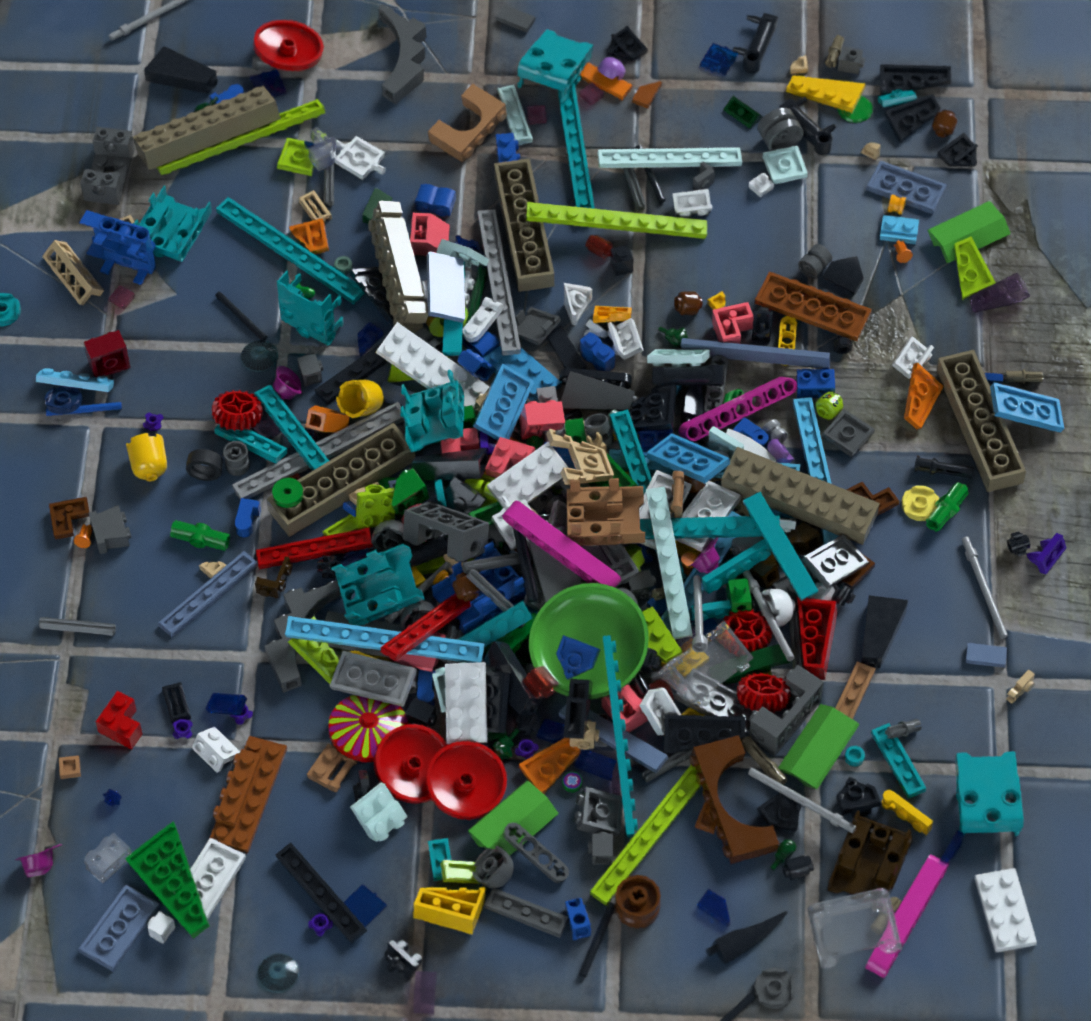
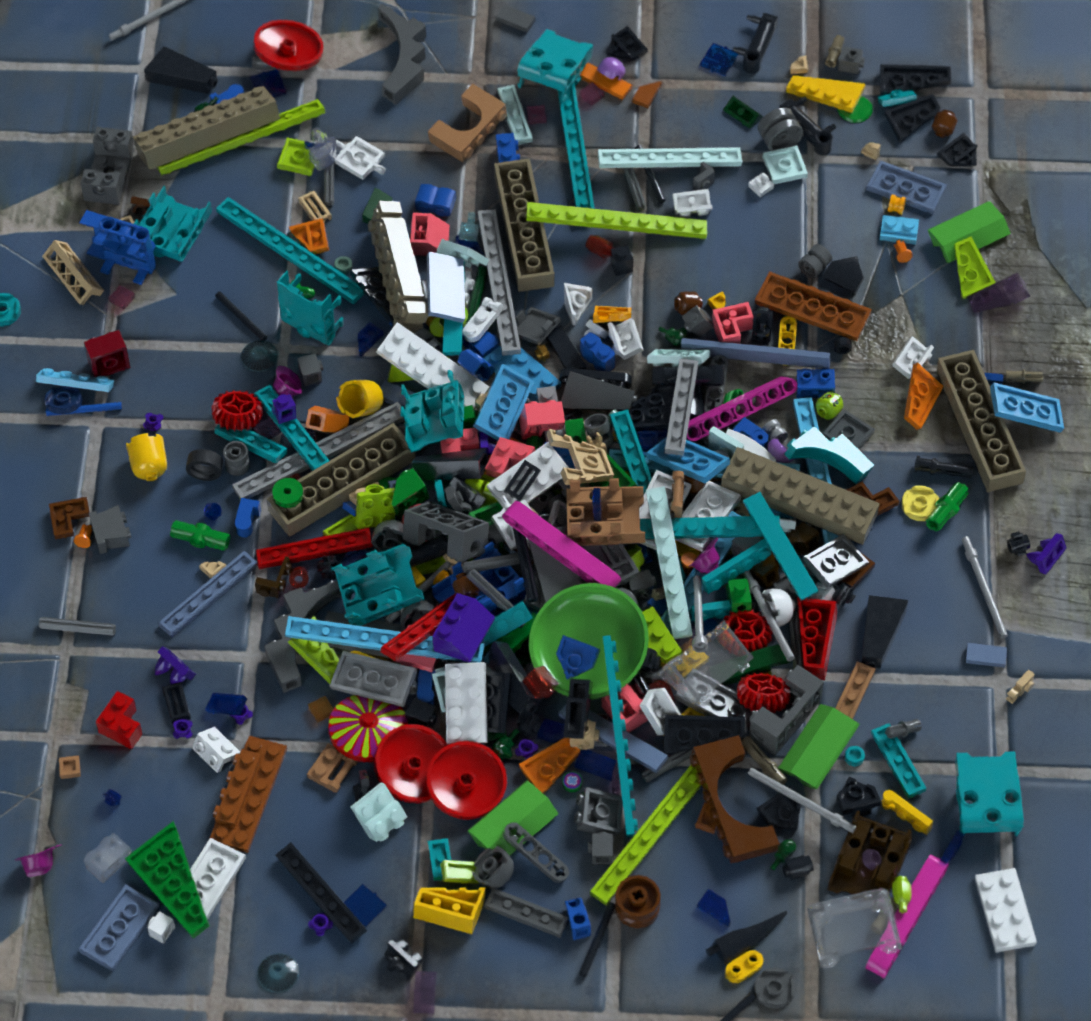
black plate [315,343,388,405] -> none
none -> reddish brown tile [130,196,150,215]
none -> dark purple tile [154,646,196,684]
none -> clear blue plate [204,502,222,521]
none -> dark purple brick [272,394,296,424]
none -> clear red brick [289,566,309,589]
none -> clear orange tile [308,696,333,723]
none -> dark purple slope [432,593,495,663]
none -> dark grey plate [445,485,472,513]
none -> clear light blue plate [459,212,479,242]
none -> black tile [504,460,541,502]
none -> pearl gold plate [534,344,550,362]
none -> clear blue tile [592,488,602,522]
none -> light grey plate [665,359,698,456]
none -> dark grey brick [682,305,714,337]
none -> yellow plate [725,950,763,984]
none -> arch [784,427,874,484]
none -> clear purple plate [862,849,881,870]
none -> lime plant [892,876,912,913]

